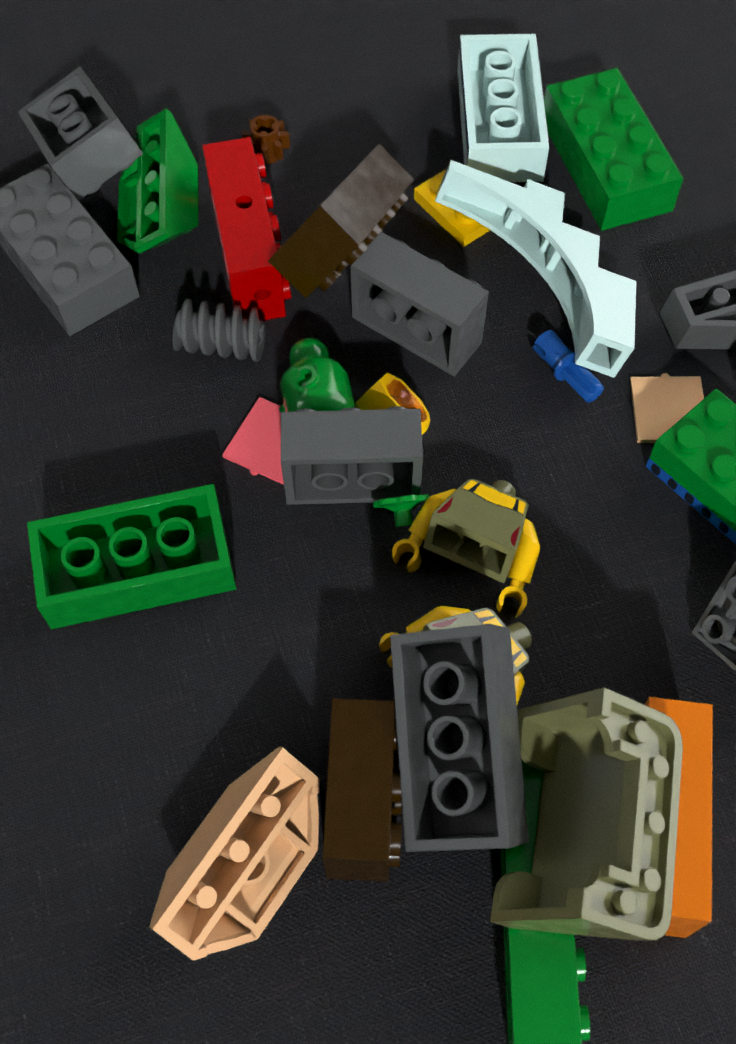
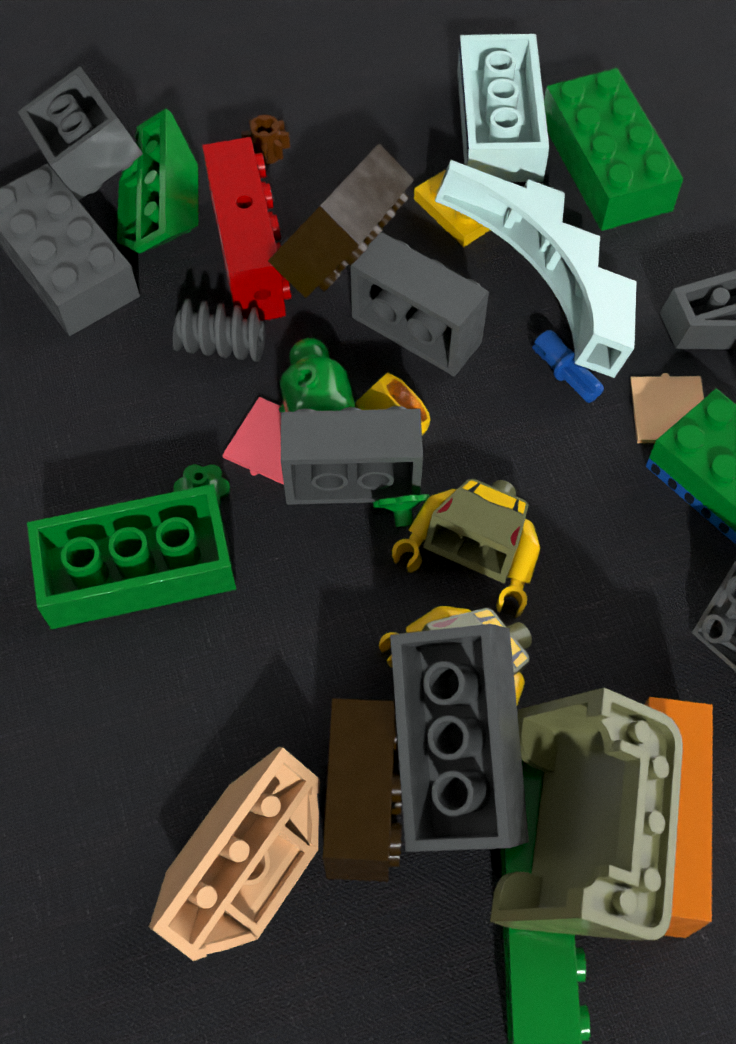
none -> green plant [173,464,230,506]

